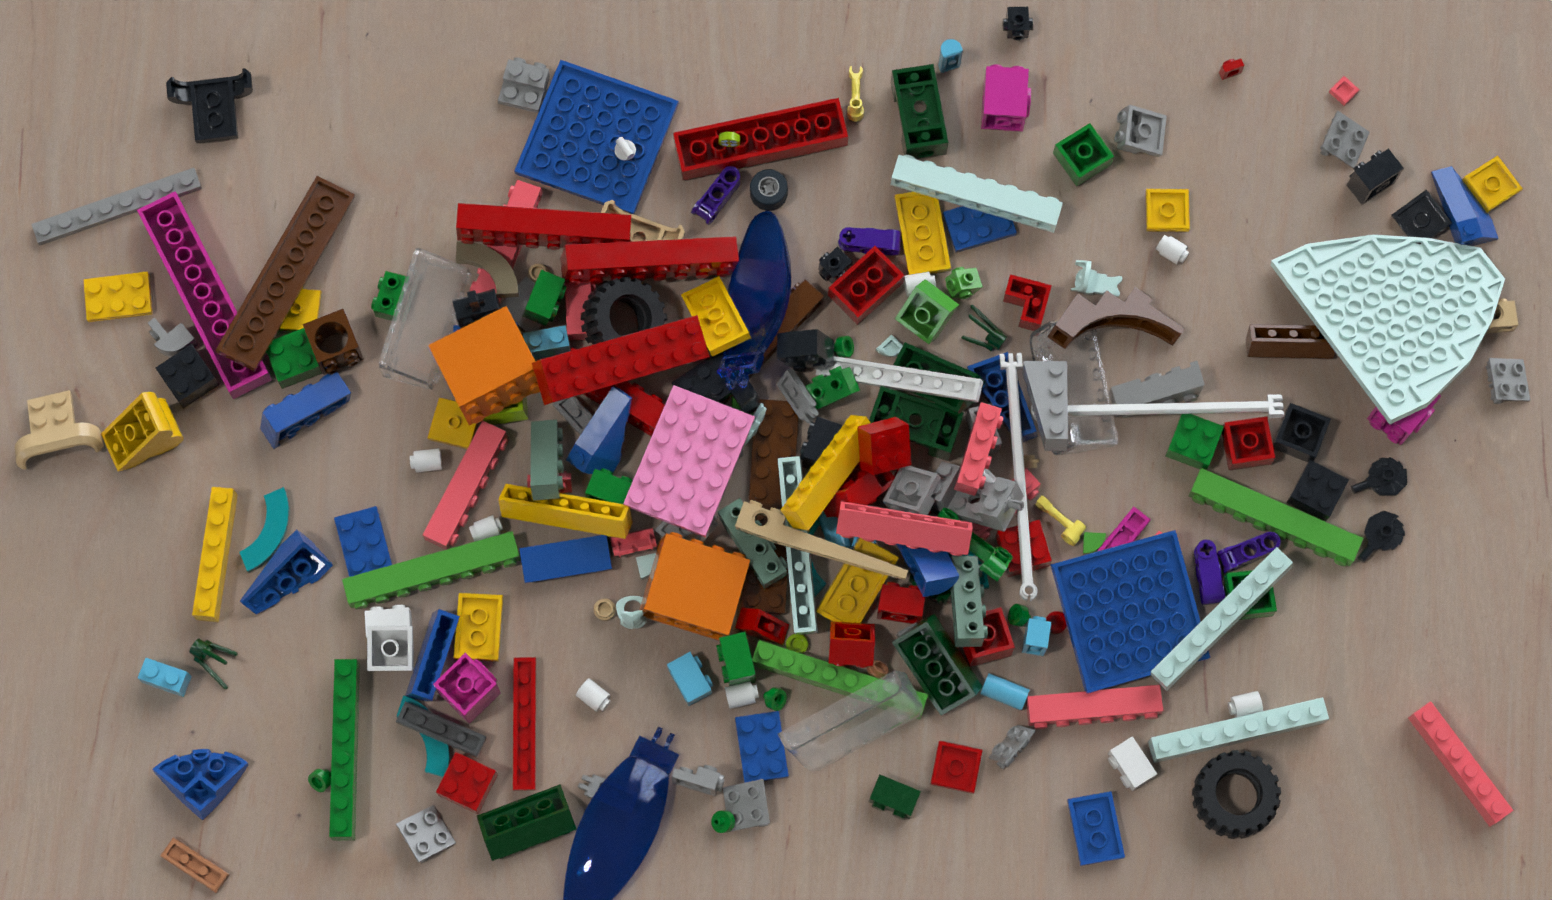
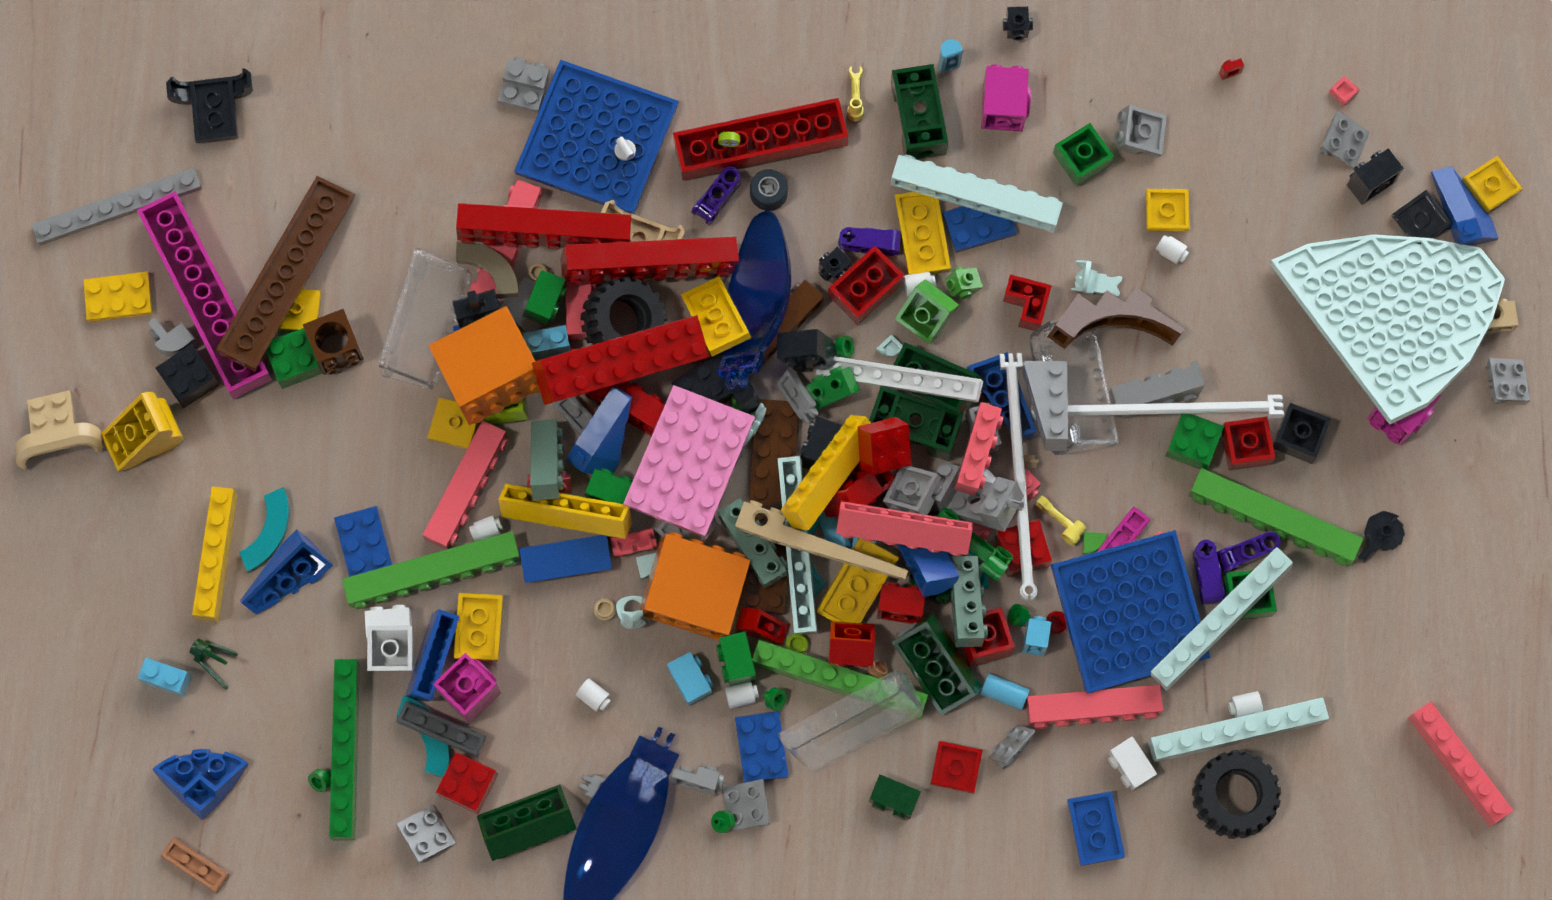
blue wedge [260,372,351,449] -> none
green brick [371,271,412,323] -> none
white brick [410,448,442,473] -> none
red plate [513,657,536,791] -> none
dark green plant [961,305,1007,351] -> none
reddish brown brick [1246,324,1335,359] -> none
black brick [1286,460,1349,522] -> none
black piece [1351,457,1407,496] -> none

